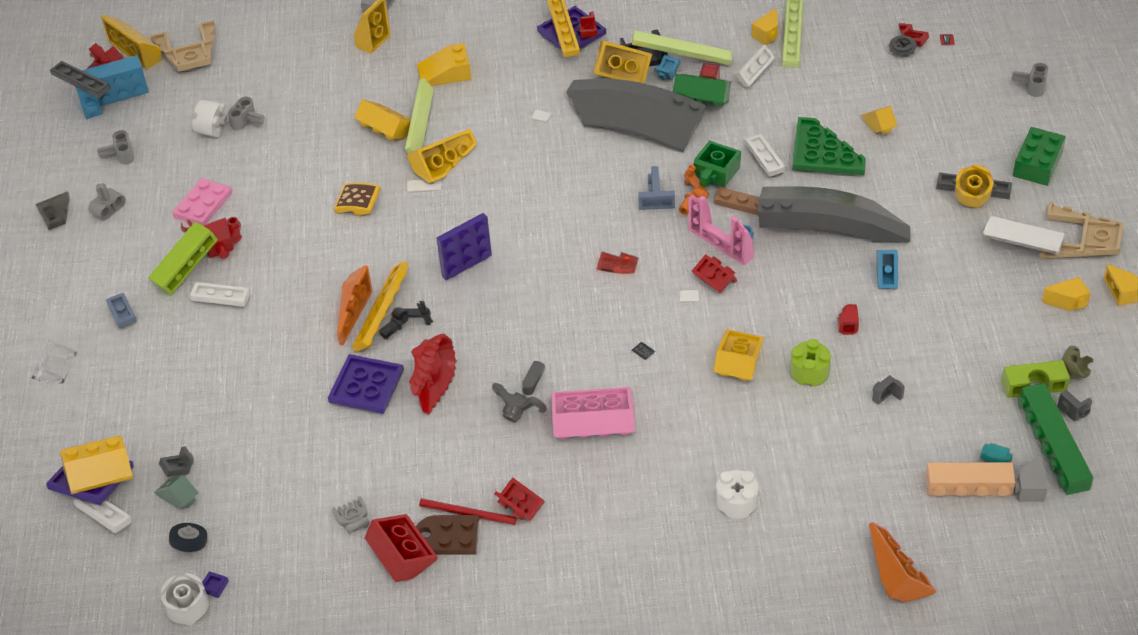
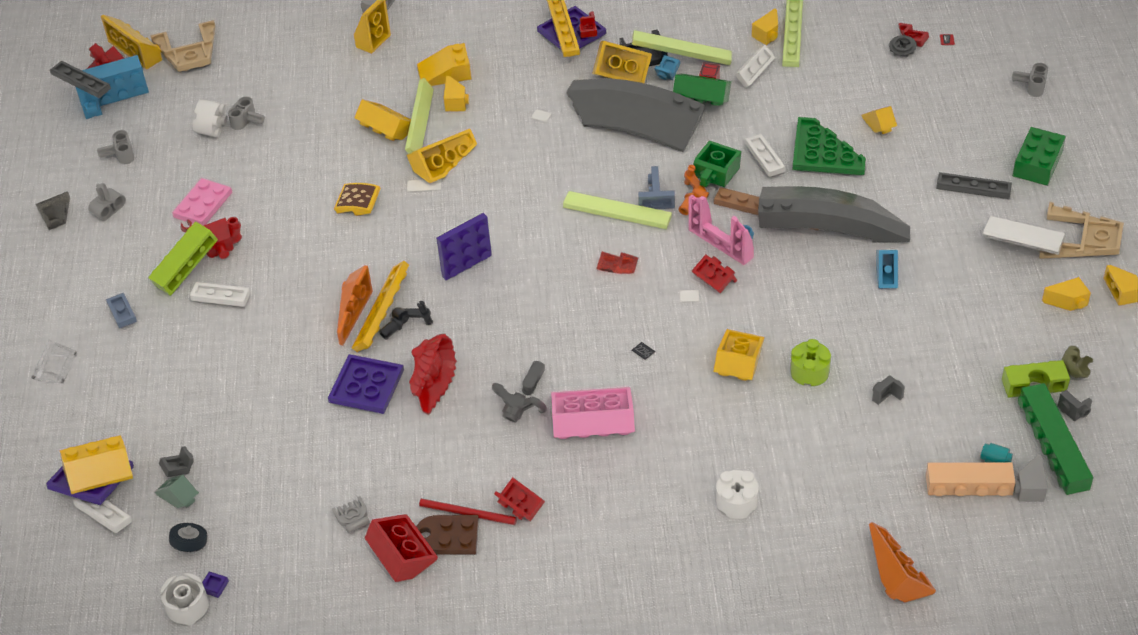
red rock [837,304,859,335] -> none
yellow brick [955,165,993,208] -> none
none -> yellow slope [444,76,469,112]
none -> yellowish green tile [563,191,672,229]

